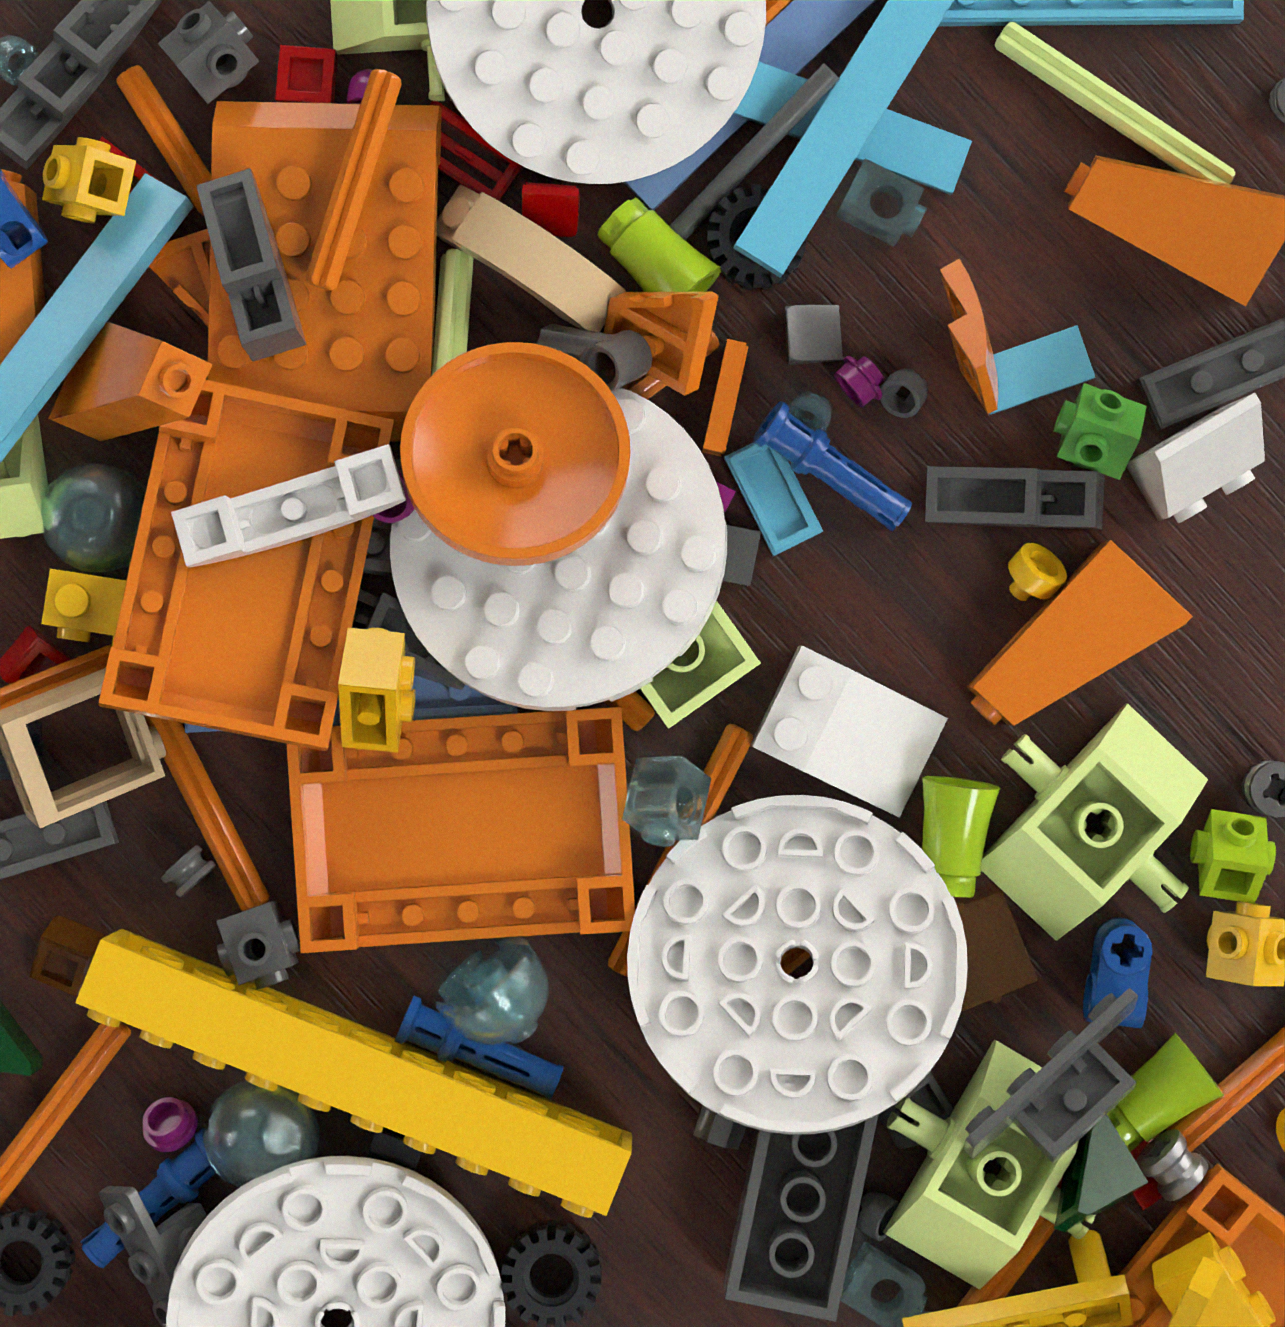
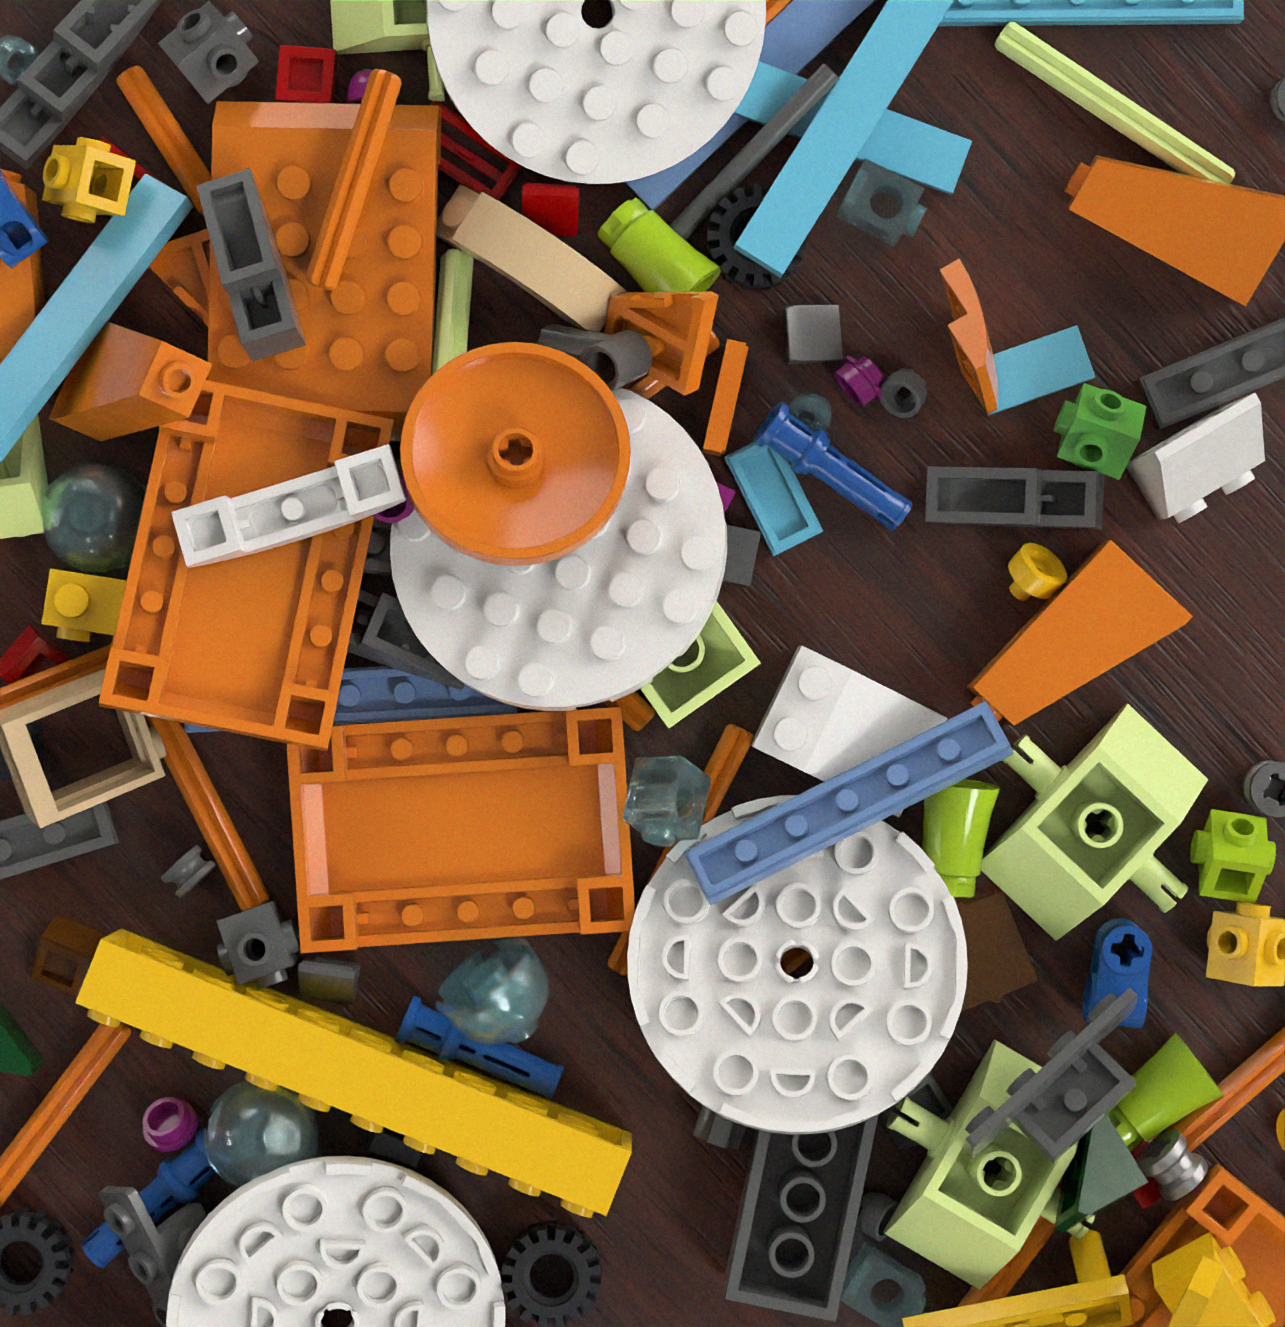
yellow brick [338,628,416,753] -> none
none -> dark grey slope [298,955,360,1004]
none -> medium blue tile [684,701,1013,906]

